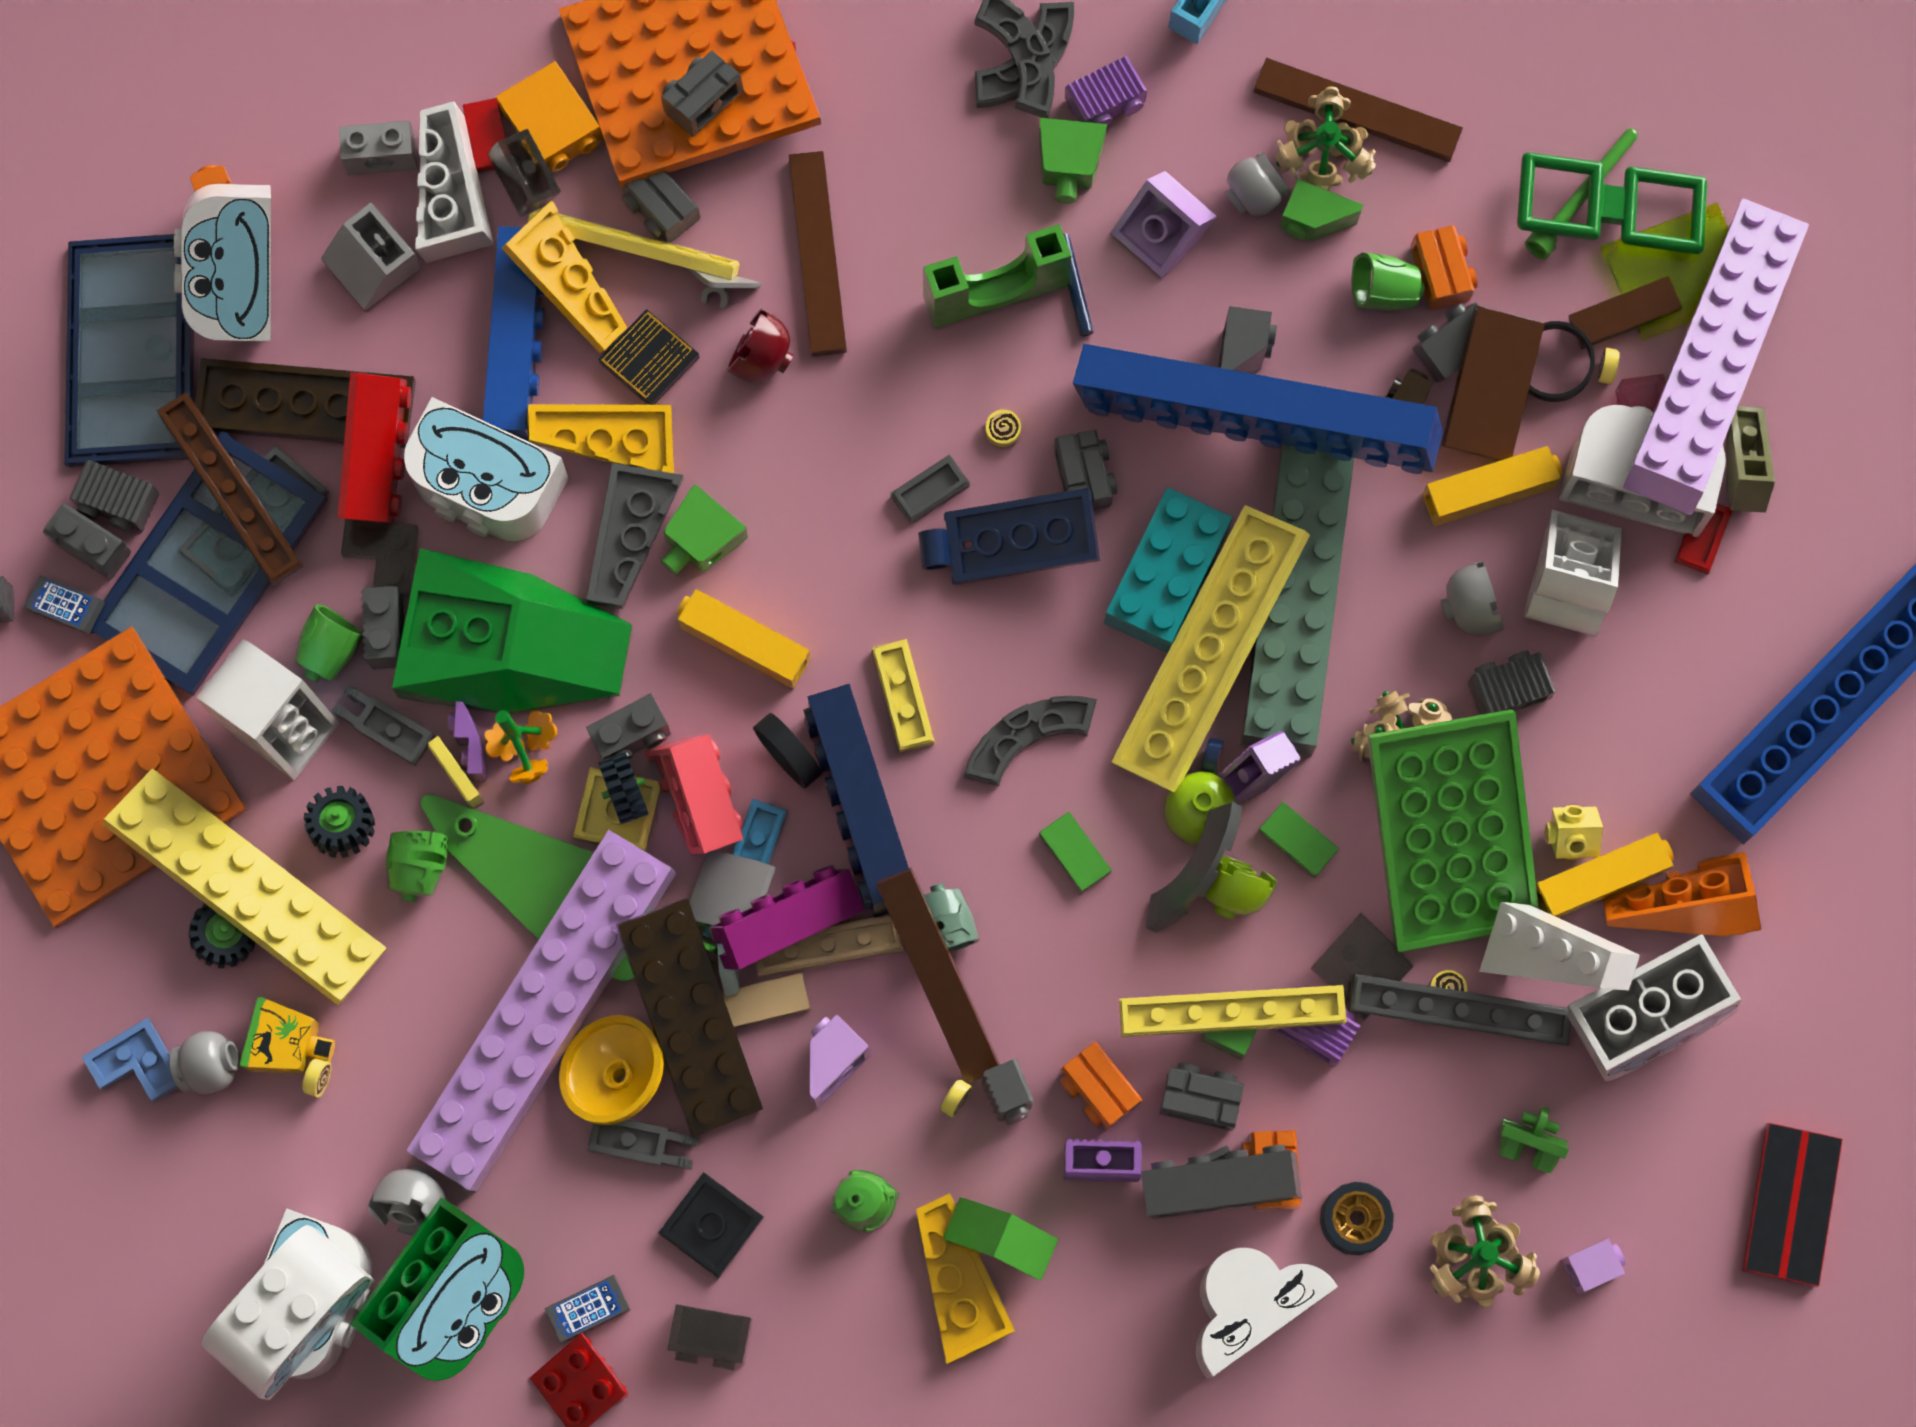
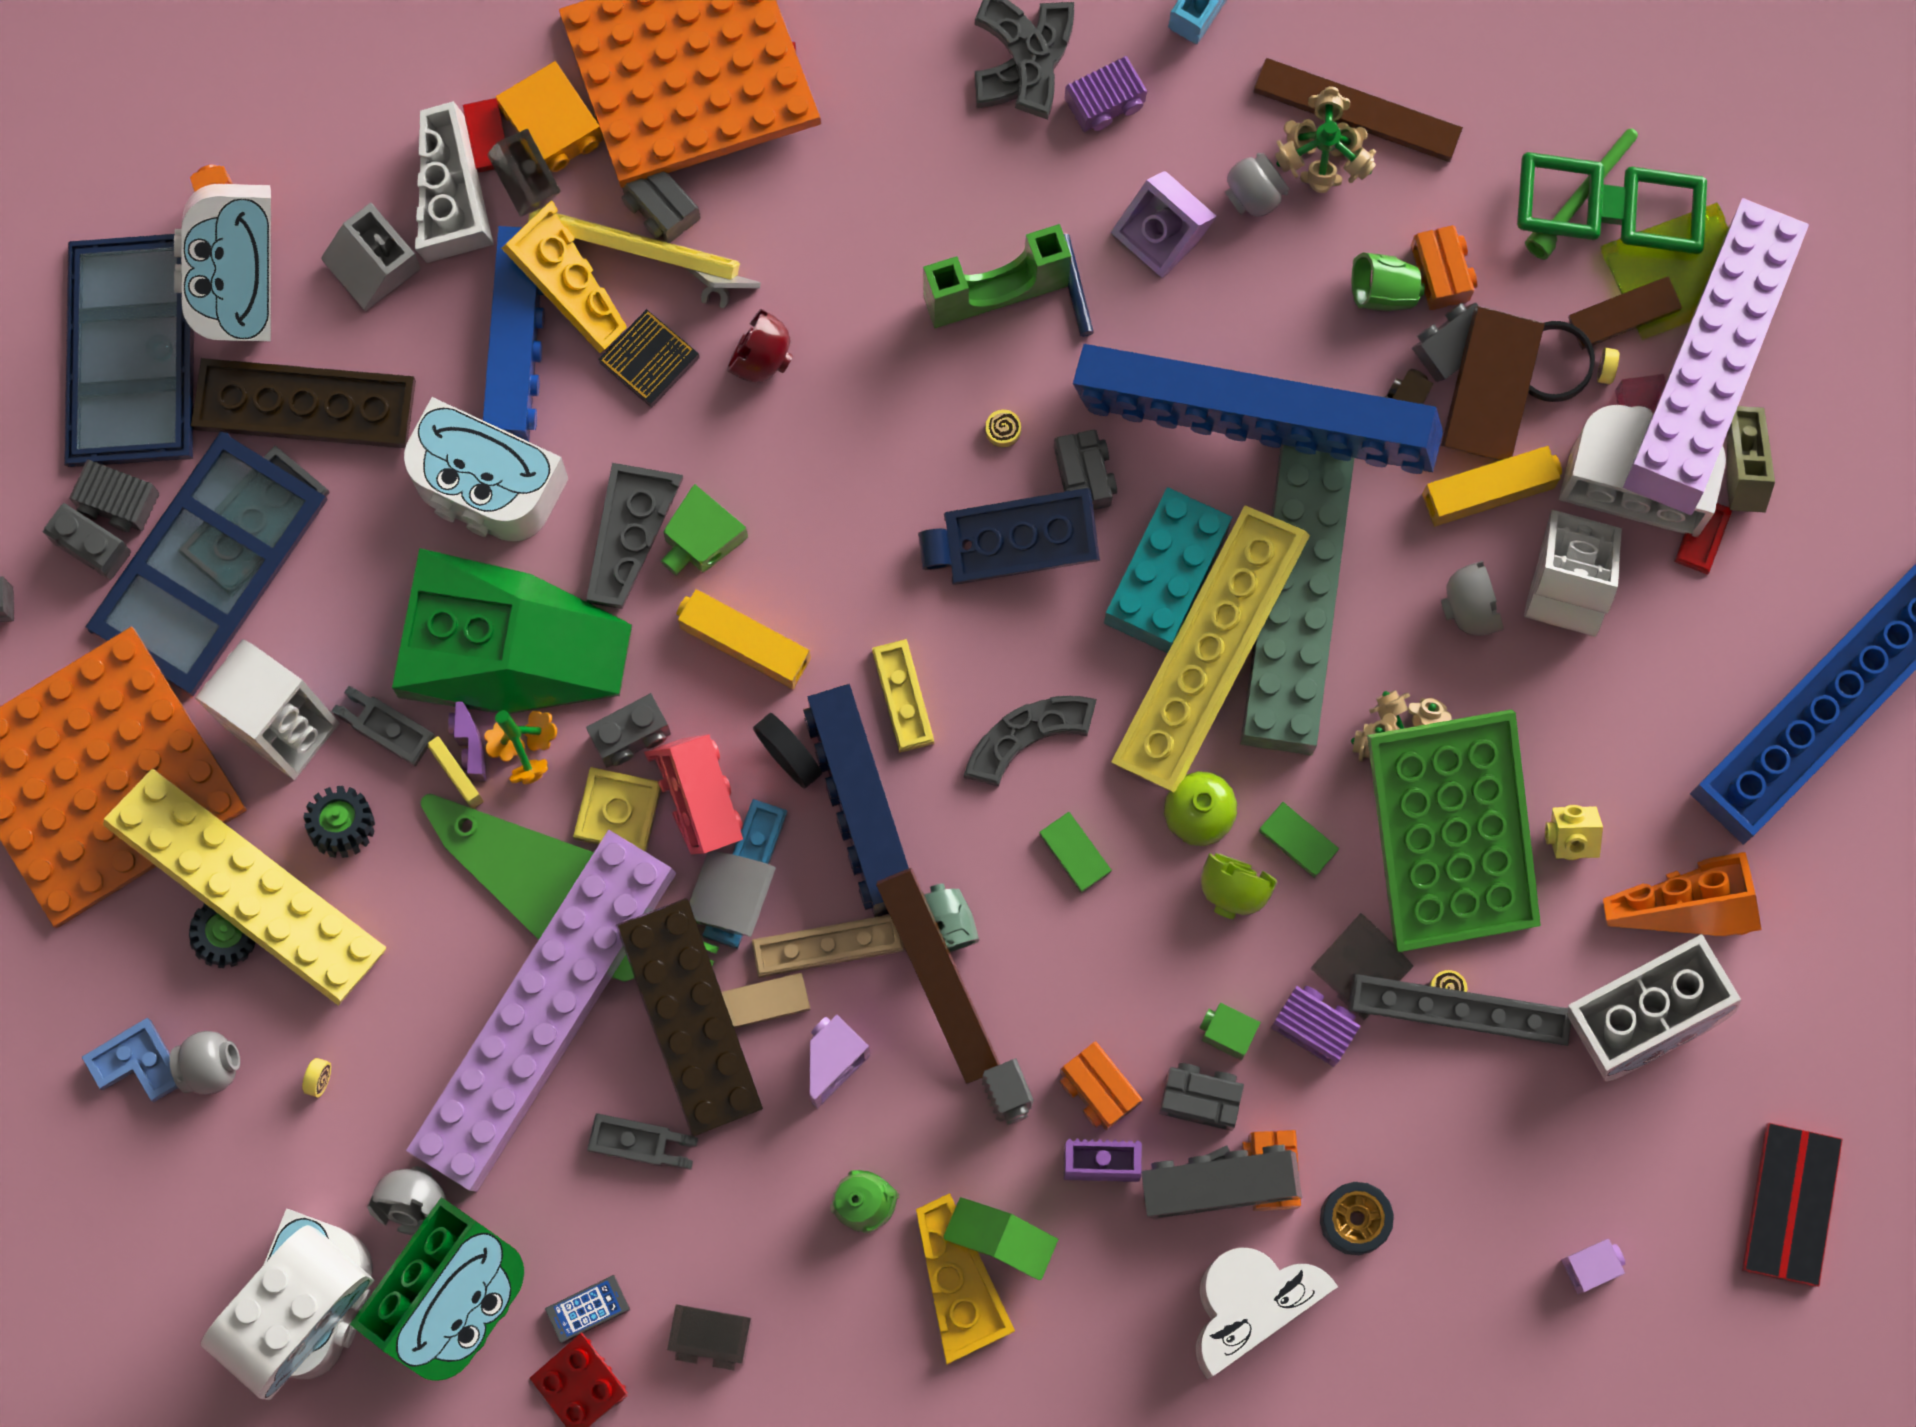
tile [24,575,105,635] -> none
reddish brown tile [156,392,304,586] -> none
yellow torso [239,997,335,1074] -> none
bright green helmet [295,604,363,682] -> none
red slope [337,372,411,523] -> none
light grey brick [339,121,418,176] -> none
clear smoke plate [341,519,419,598] -> none
dark grey brick [361,586,404,669] -> none
bright green helmet [386,831,449,903] -> none
yellow wing [527,404,674,473] -> none
yellow dish [559,1015,664,1125] -> none
black wheel [598,752,649,825] -> none
black tile [658,1172,764,1279] -> none
dark grey brick [661,51,743,136] -> none
magenta brick [708,865,865,970] -> none
light aqua tile [717,944,739,996] -> none
reddish brown tile [789,151,847,357] -> none
dark grey tile [890,454,970,525] -> none
light yellow tile [941,1080,972,1118] -> none
bright green torso [1039,118,1107,204] -> none
light yellow tile [1119,985,1347,1038] -> none
dark grey tile [1146,802,1242,932] -> none
dark blue tile [1201,738,1224,775] -> none
dark grey slope [1218,306,1277,374] -> none
medium lavender brick [1218,731,1300,805] -> none
bright green slope [1279,179,1363,241] -> none
tan plant [1430,1196,1540,1308] -> none
dark grey brick [1468,650,1556,715] -> none
white wedge [1479,902,1640,991] -> none
bright green hips [1499,1106,1569,1174] -> none
yellow brick [1536,832,1674,918] -> none

